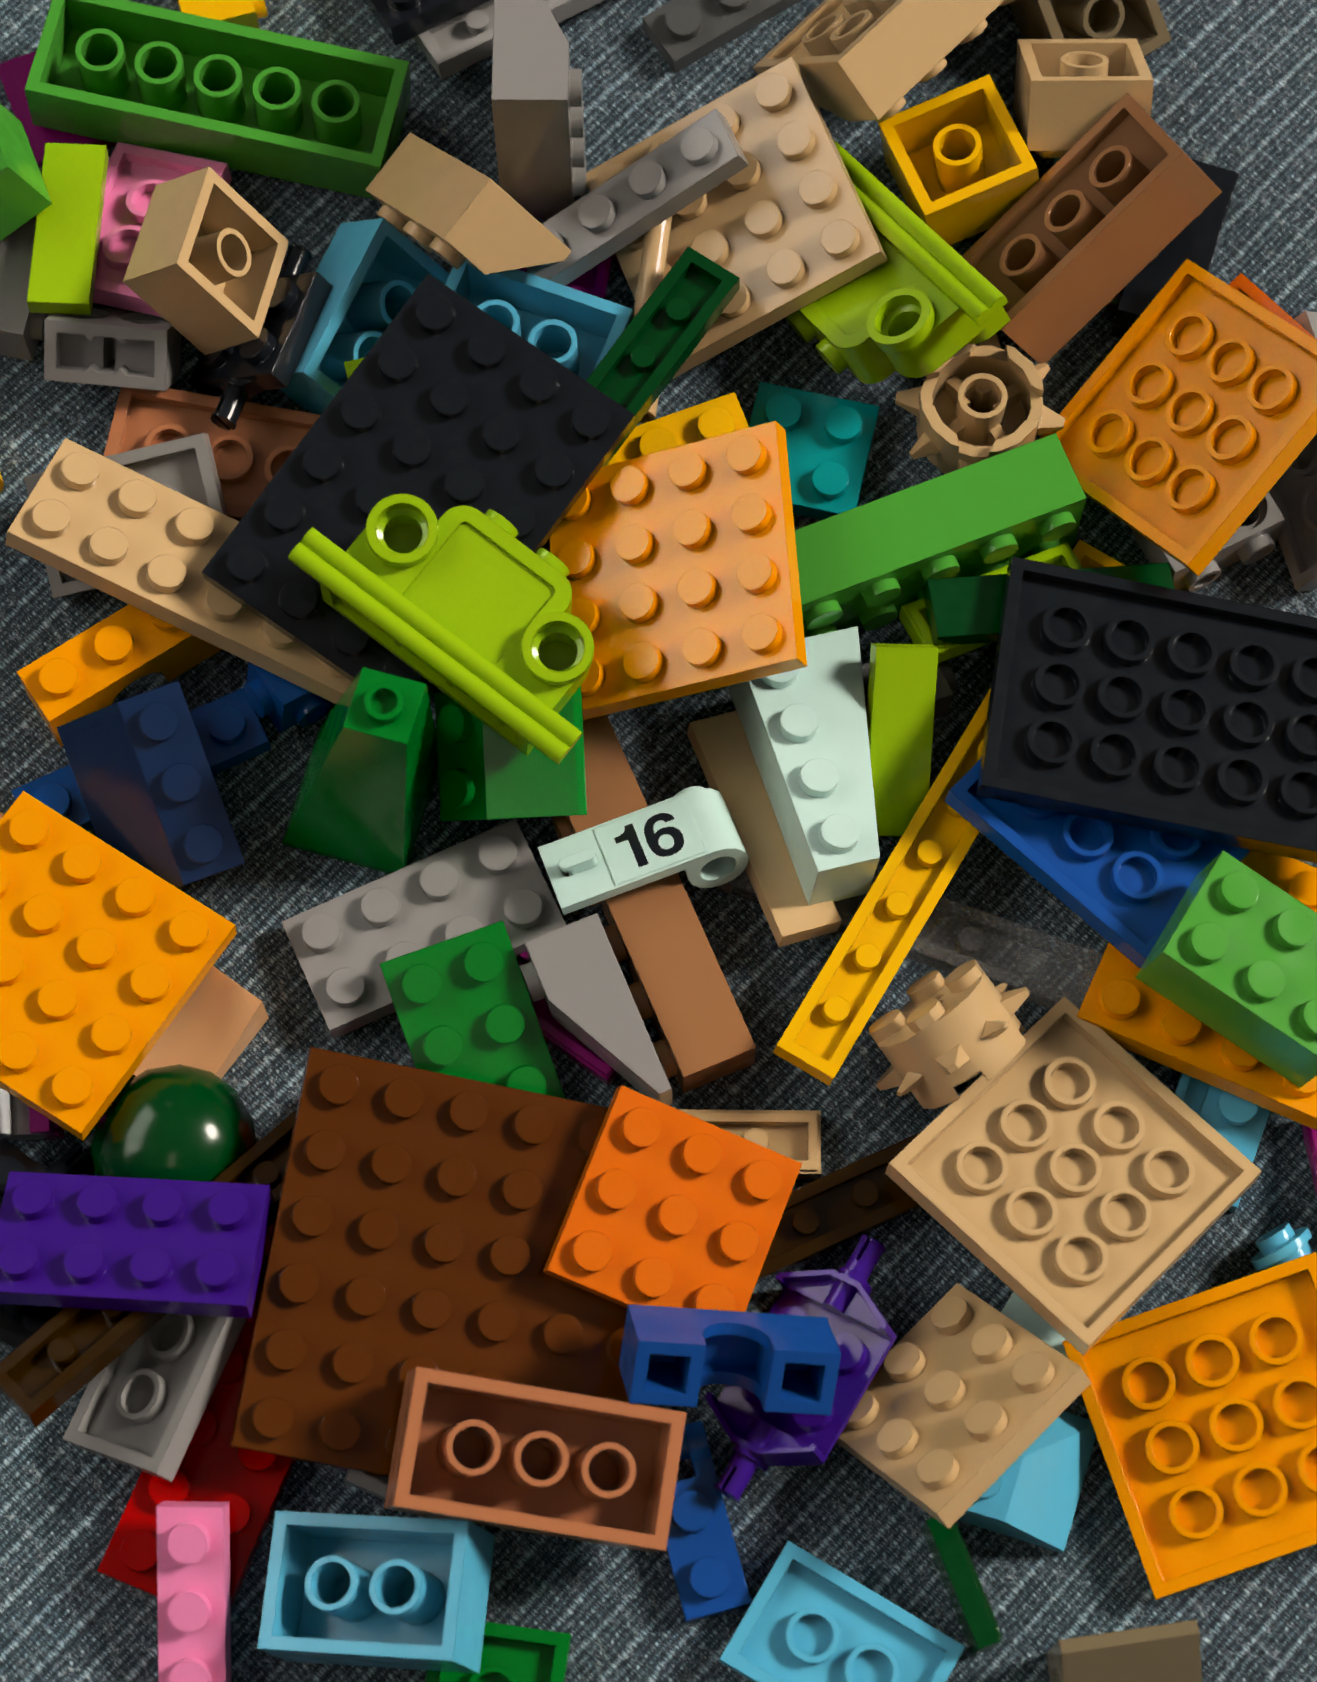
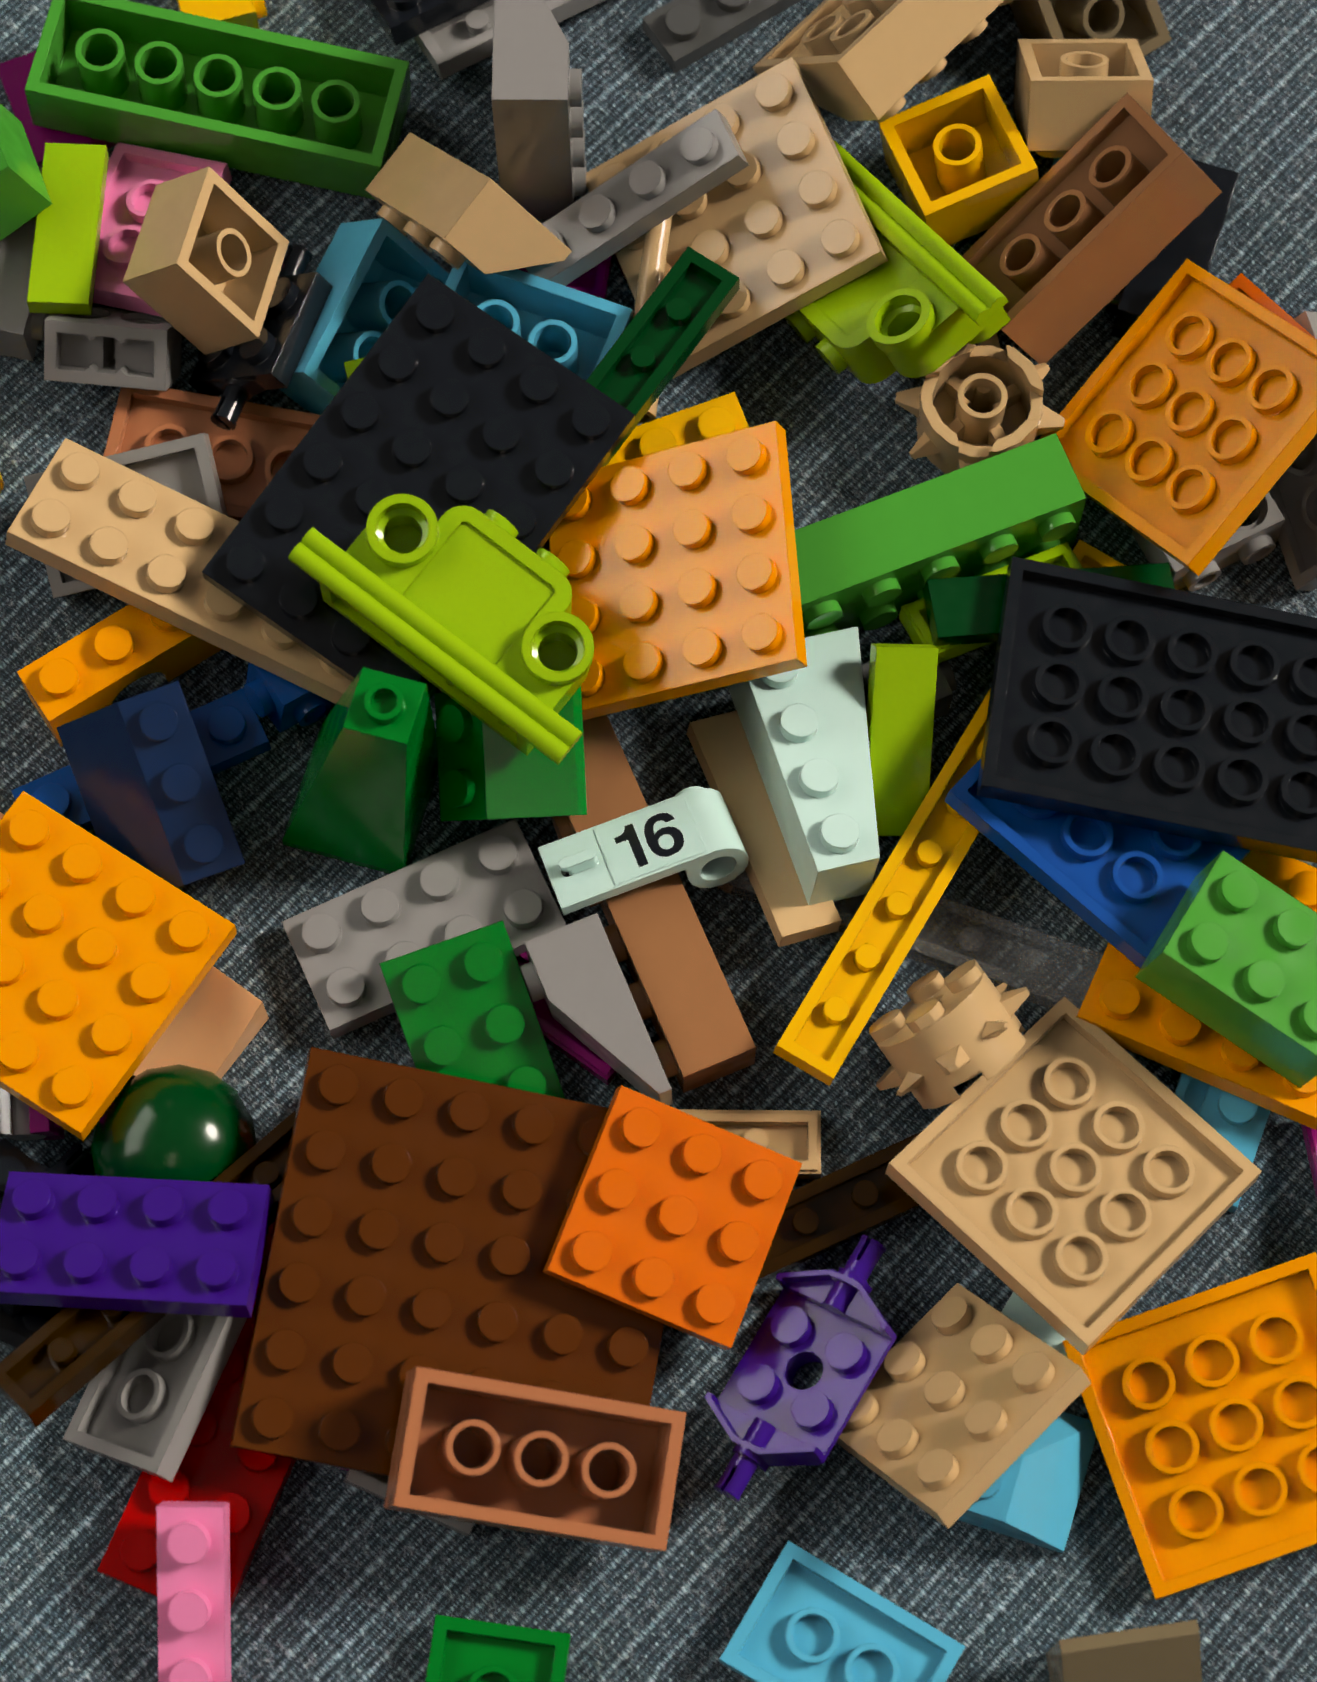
medium azure brick [257,1511,495,1674] -> none
blue arch [619,1304,841,1416] -> none
blue plate [666,1420,752,1624] -> none
teal plate [749,381,880,520] -> none
dark green tile [922,1518,1003,1657] -> none
medium azure plate [1250,1222,1315,1270] -> none

